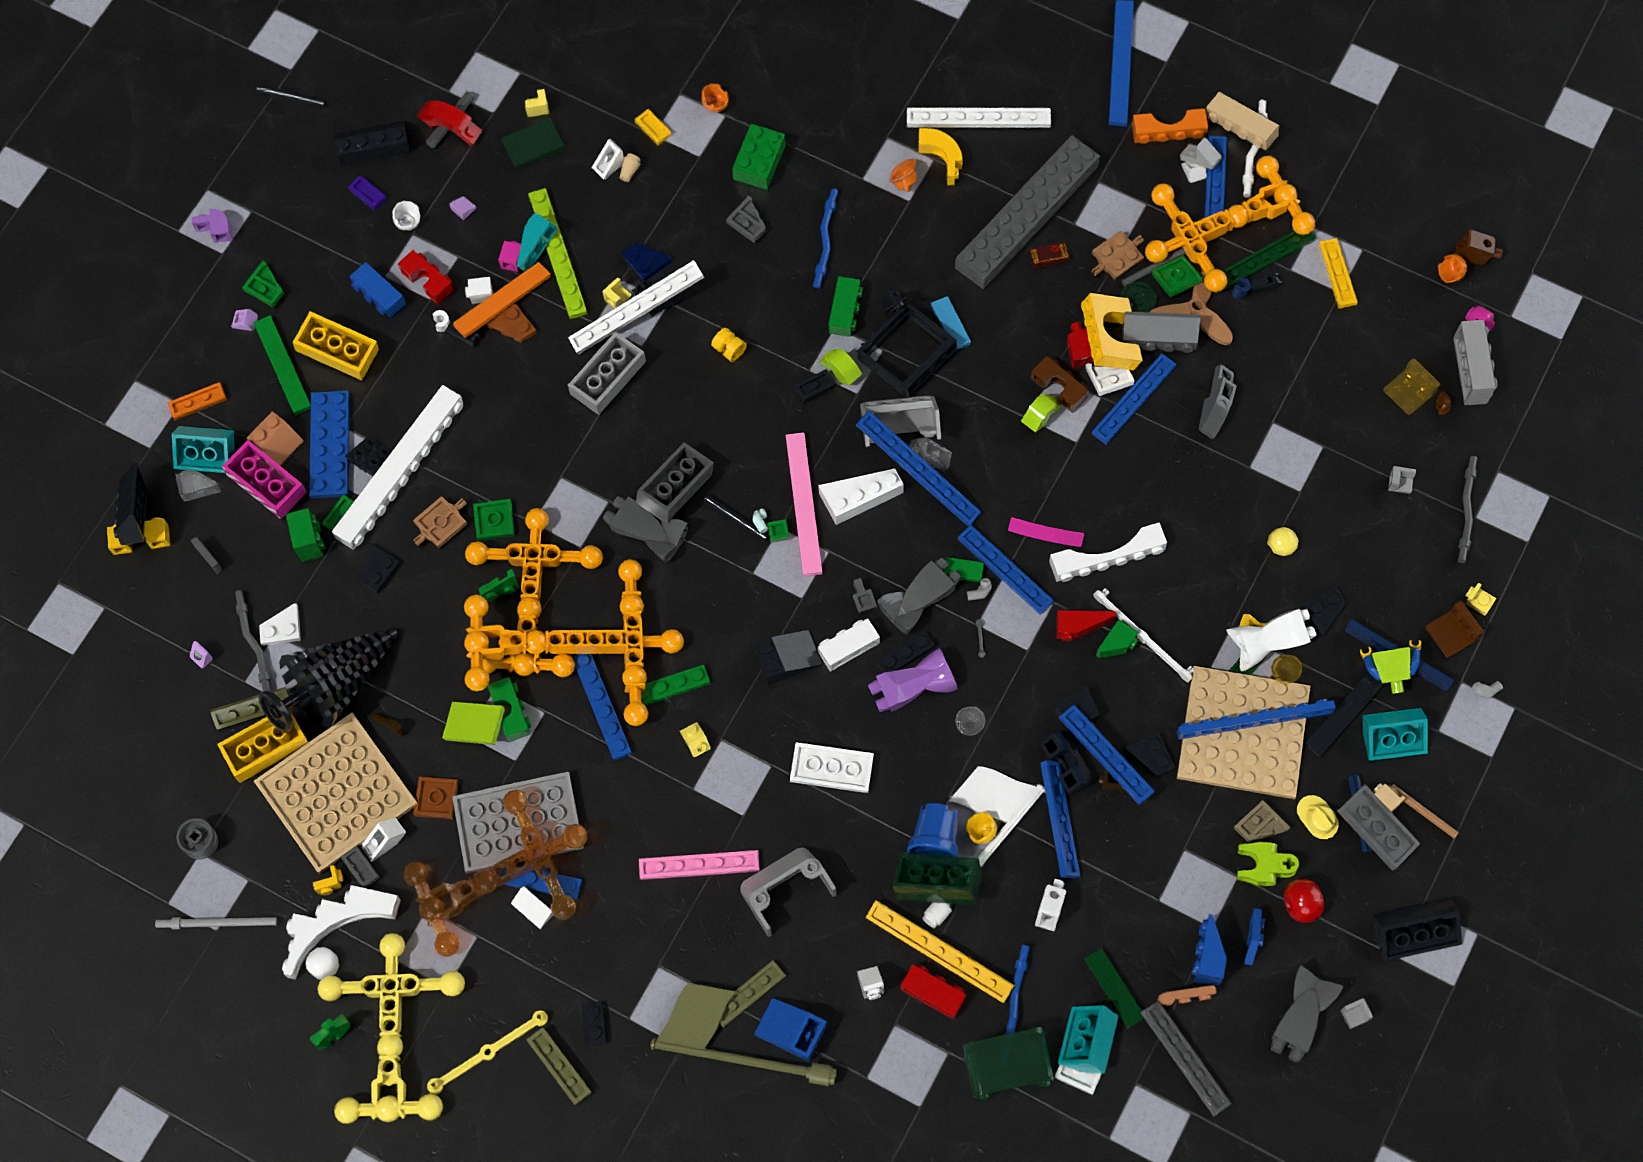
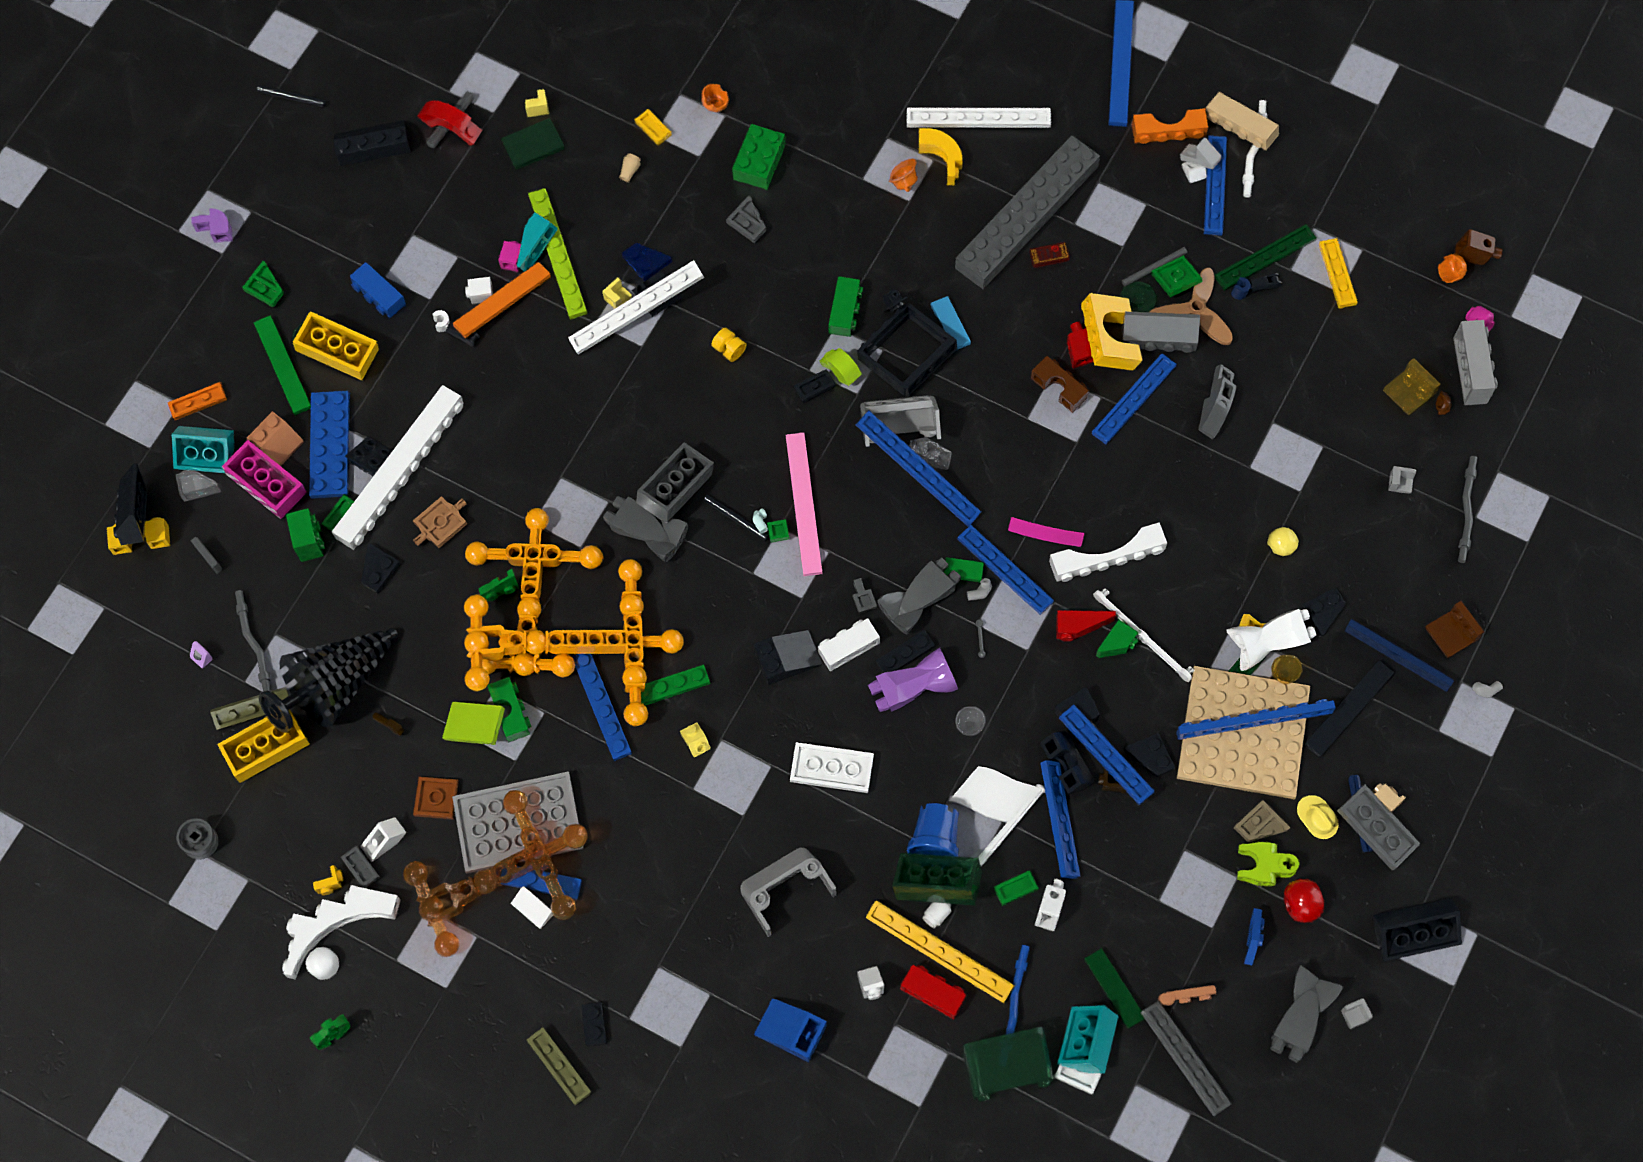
light grey bar [155,917,277,930] -> none
lavender slope [232,309,258,331] -> none
tan plate [254,713,418,875] -> none
white wing [259,604,301,646] -> none
light yellow piece [318,933,465,1124] -> none
dark purple tile [348,175,387,211] -> none
white hair [393,201,420,230] -> none
red arch [397,250,454,305] -> none
light yellow piece [427,1011,548,1094] -> none
lavender slope [449,197,476,220] -> none
green tile [473,499,515,541] -> none
dark orange wing [486,304,537,343] -> none
light grey brick [568,331,646,415] -> none
white slope [592,139,624,179] -> none
bright pink tile [639,850,760,880] -> none
olive flag [650,983,837,1086] -> none
olive tile [719,960,786,1028] -> none
blue bar [813,189,838,288] -> none
white wedge [819,469,904,525] -> none
yellow hair [965,812,997,844] -> none
lime brick [1021,393,1062,432] -> none
white wing [1086,364,1134,396] -> none
medium nougat plate [1091,230,1144,280] -> none
light orange piece [1145,156,1315,292] -> none
blue slope [1192,914,1227,987] -> none
lime torso [1360,640,1421,694] -> none
teal slope [1363,708,1428,761] -> none
medium nougat bar [1391,784,1459,839] -> none
light yellow bracket [1465,583,1496,616] -> none
none -> green tile [994,870,1039,906]

